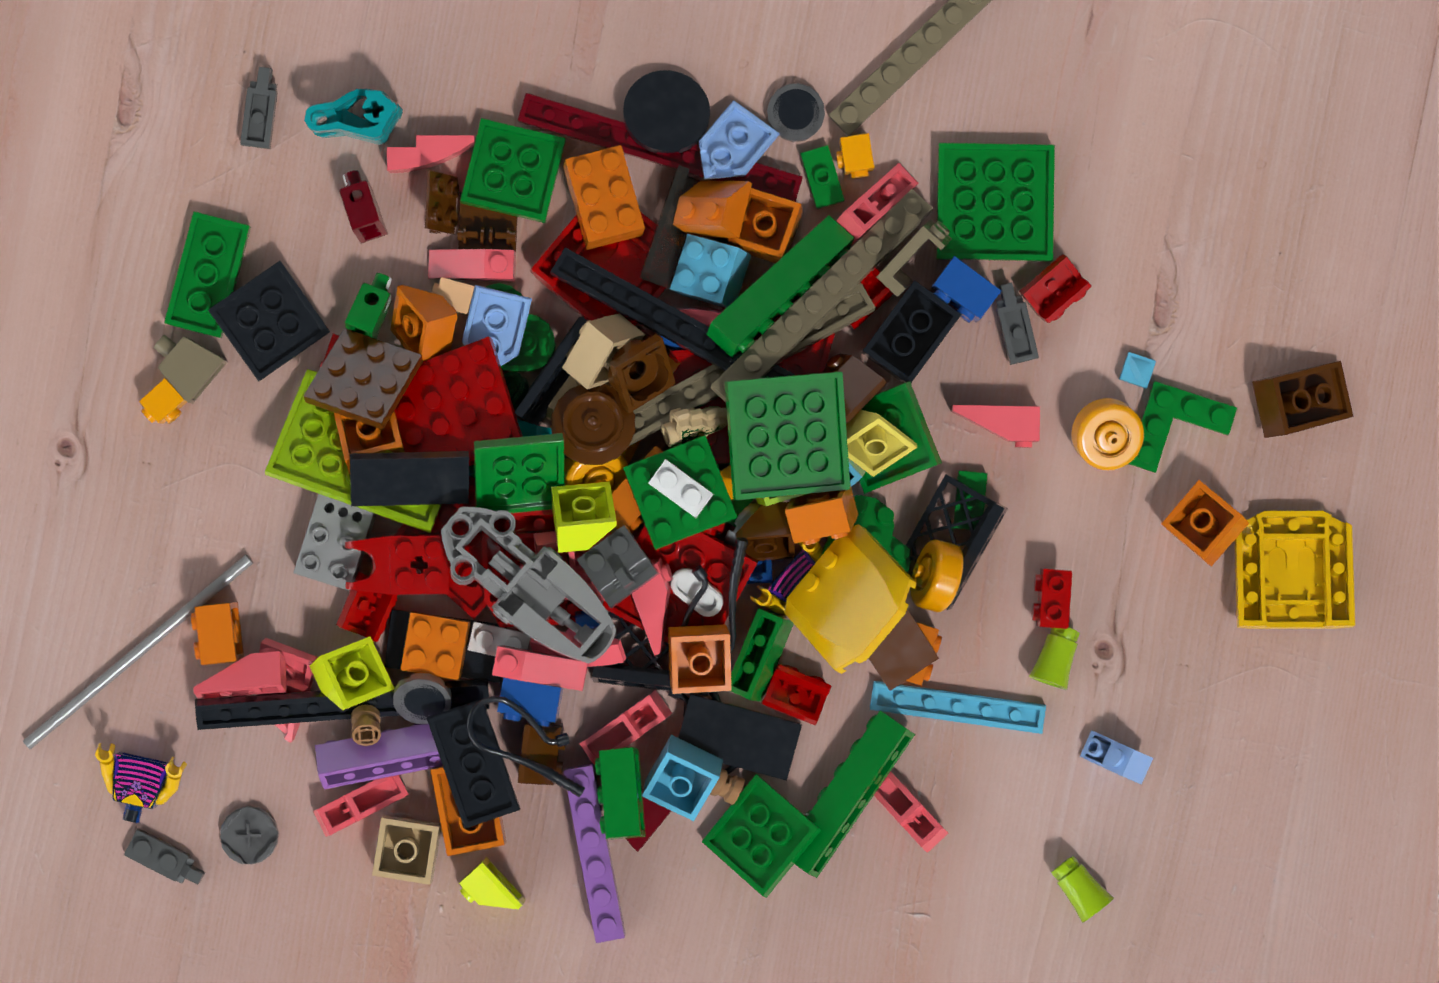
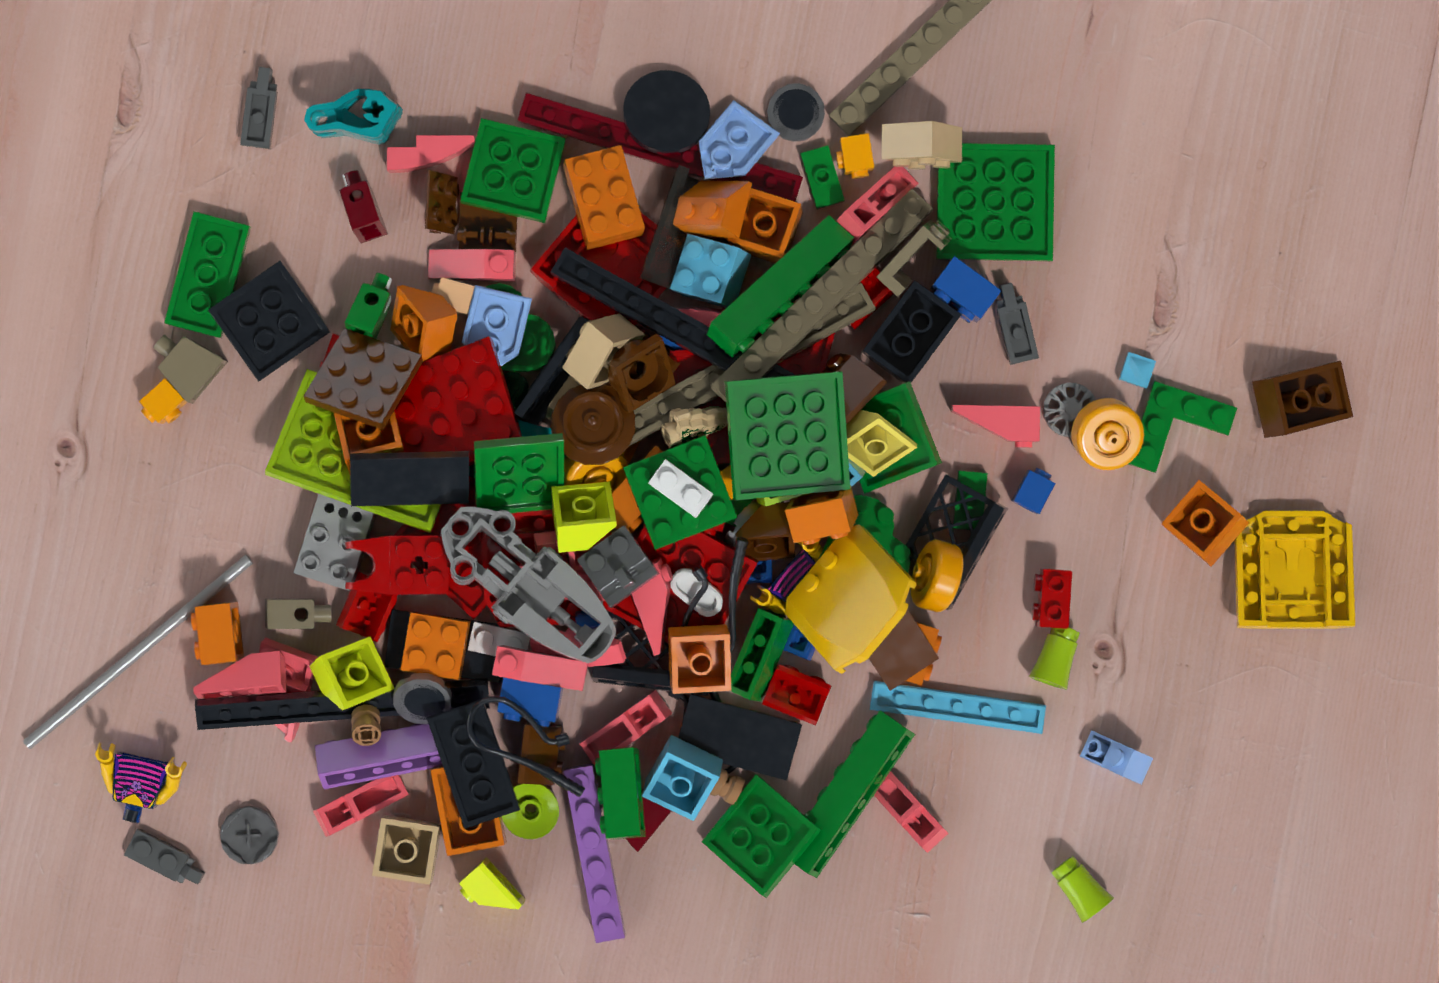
red bracket [1019,254,1092,323] -> none
none -> dark tan torso [265,599,331,629]
none -> lime dish [502,784,559,839]
none -> blue tile [783,625,815,661]
none -> tan brick [882,121,962,170]
none -> blue brick [1011,468,1056,514]
none -> light grey wheel [1043,383,1096,437]

